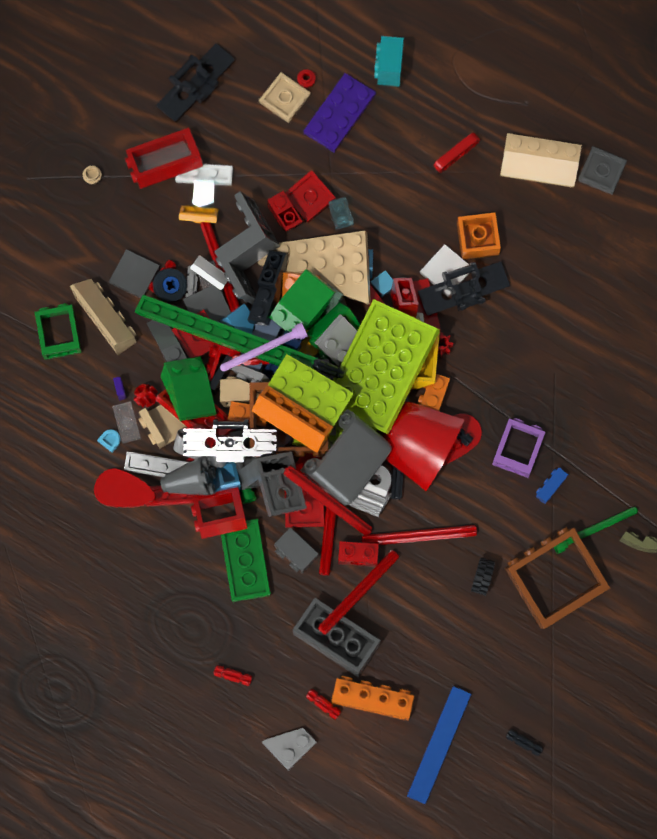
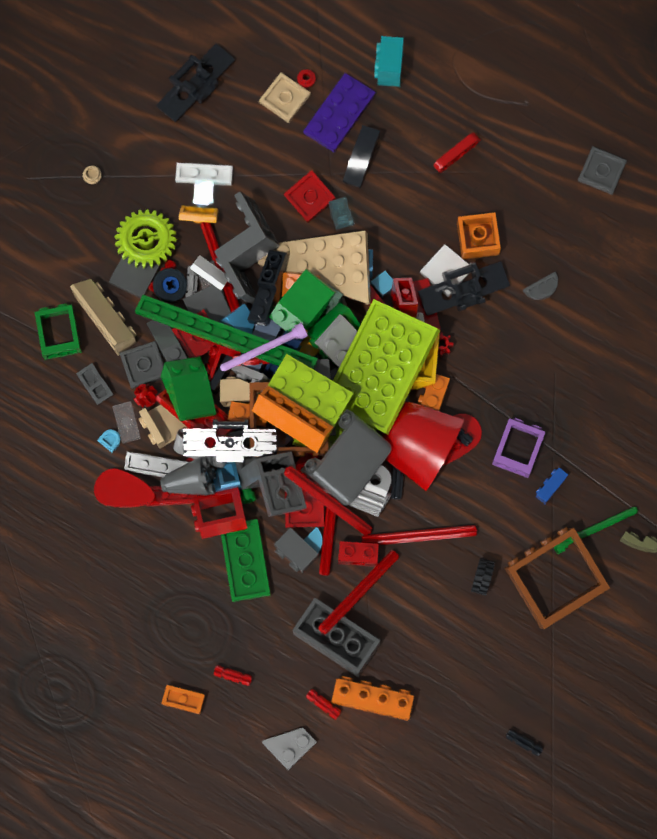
dark purple tile [113,377,126,401] -> none
red window [125,128,203,189] -> none
red slope [267,191,303,232] -> none
black axle [312,359,345,379] -> none
blue tile [407,686,471,804] -> none
tan slope [500,133,581,188] -> none
none -> dark grey slope [76,363,113,405]
none -> lime gear [115,209,177,269]
none -> dark grey tile [120,341,164,389]
none -> orange plate [161,685,205,715]
none -> medium azure tile [304,527,322,553]
none -> black slope [343,125,380,188]
none -> dark grey tile [523,271,558,300]

